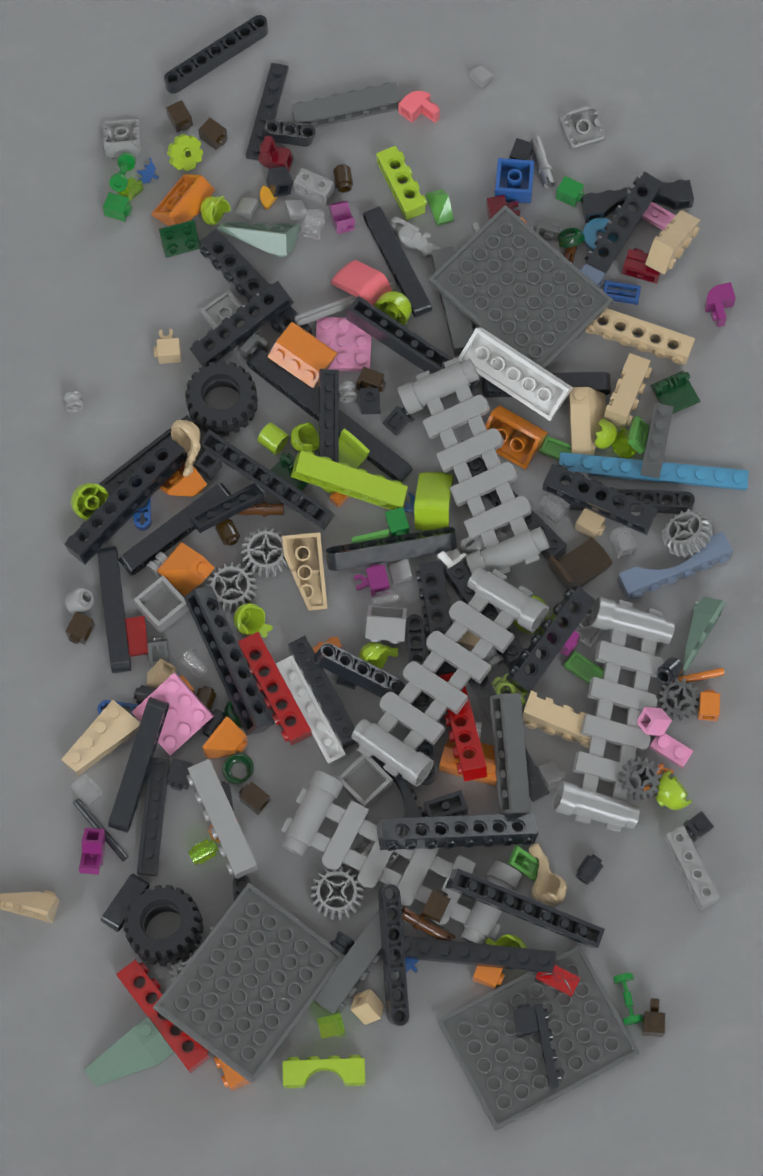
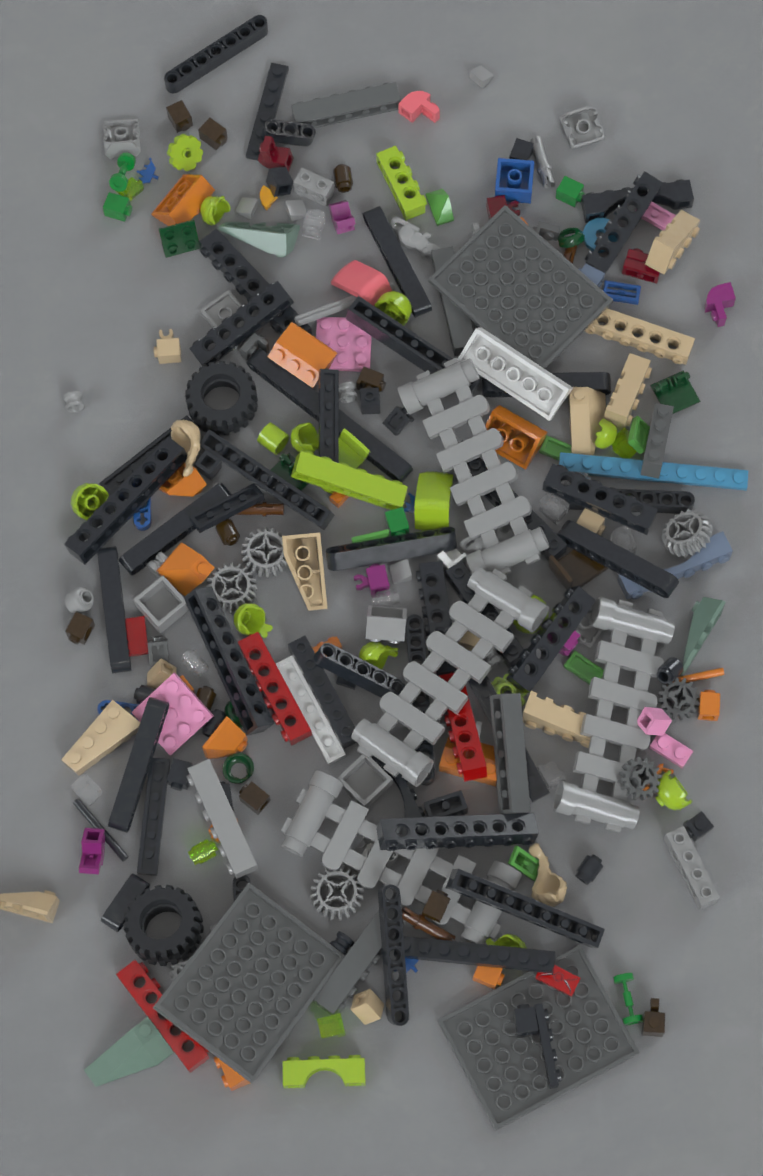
none -> black beam [557,520,679,598]

